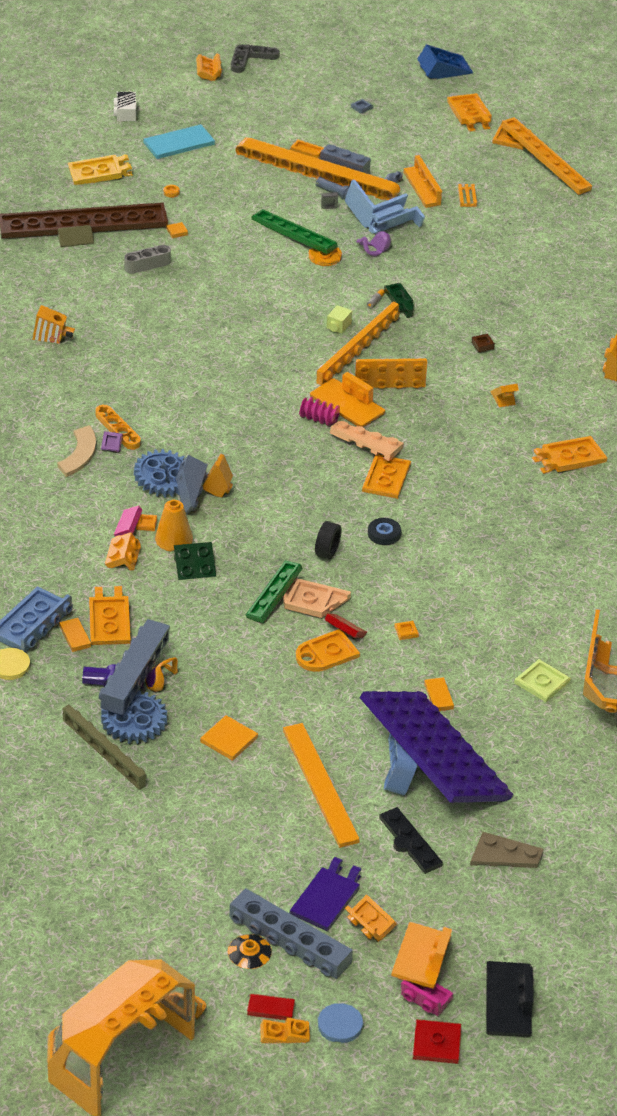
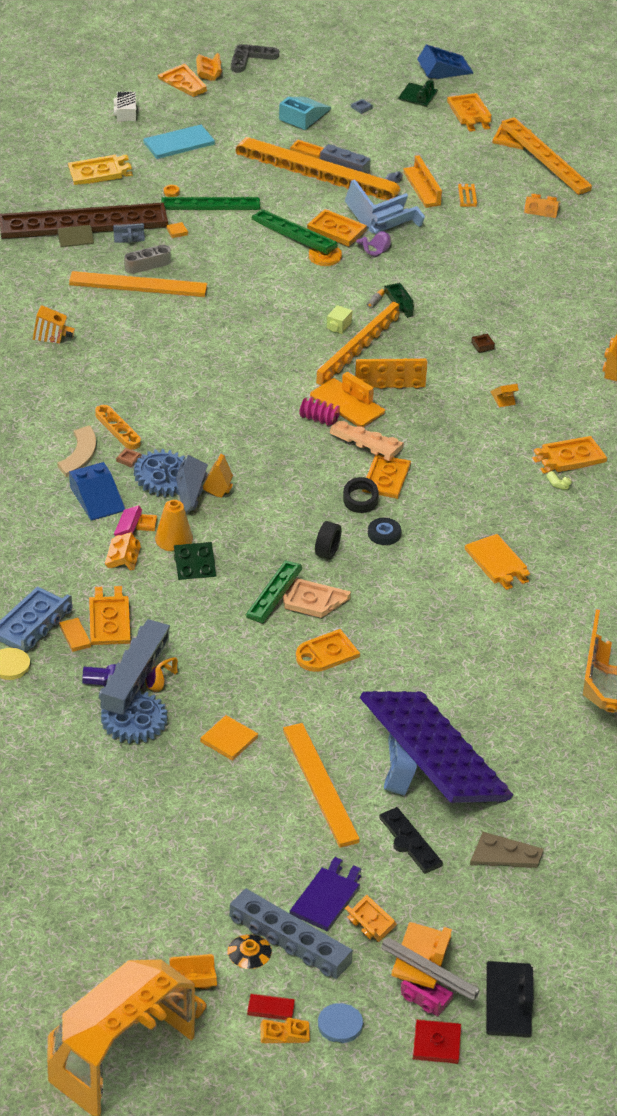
olive plate [62,704,146,790] -> none
medium lavender tile [101,431,123,452] -> none
sand blue pin [316,177,349,200] -> none
flat silver tile [321,192,338,209] -> none
red tile [324,613,367,638] -> none
light orange tile [394,621,419,640] -> none
light orange tile [424,677,454,711] -> none
yellowish green tile [514,659,571,702] -> none
none -> light orange tile [69,271,207,297]
none -> blue slope [69,462,126,521]
none -> sand blue hips [113,223,145,243]
none -> nougat tile [116,448,141,467]
none -> light orange wing [158,64,207,97]
none -> green tile [161,197,260,210]
none -> light orange bracket [169,954,217,991]
none -> medium azure slope [279,97,331,130]
none -> light orange plate [307,209,367,247]
none -> black tyre [343,477,379,513]
none -> light grey axle [381,937,479,1000]
none -> dark green hinge [398,80,438,106]
none -> light orange tile [465,534,530,590]
none -> light orange bracket [524,193,561,218]
none -> yellowish green arm [546,471,572,490]

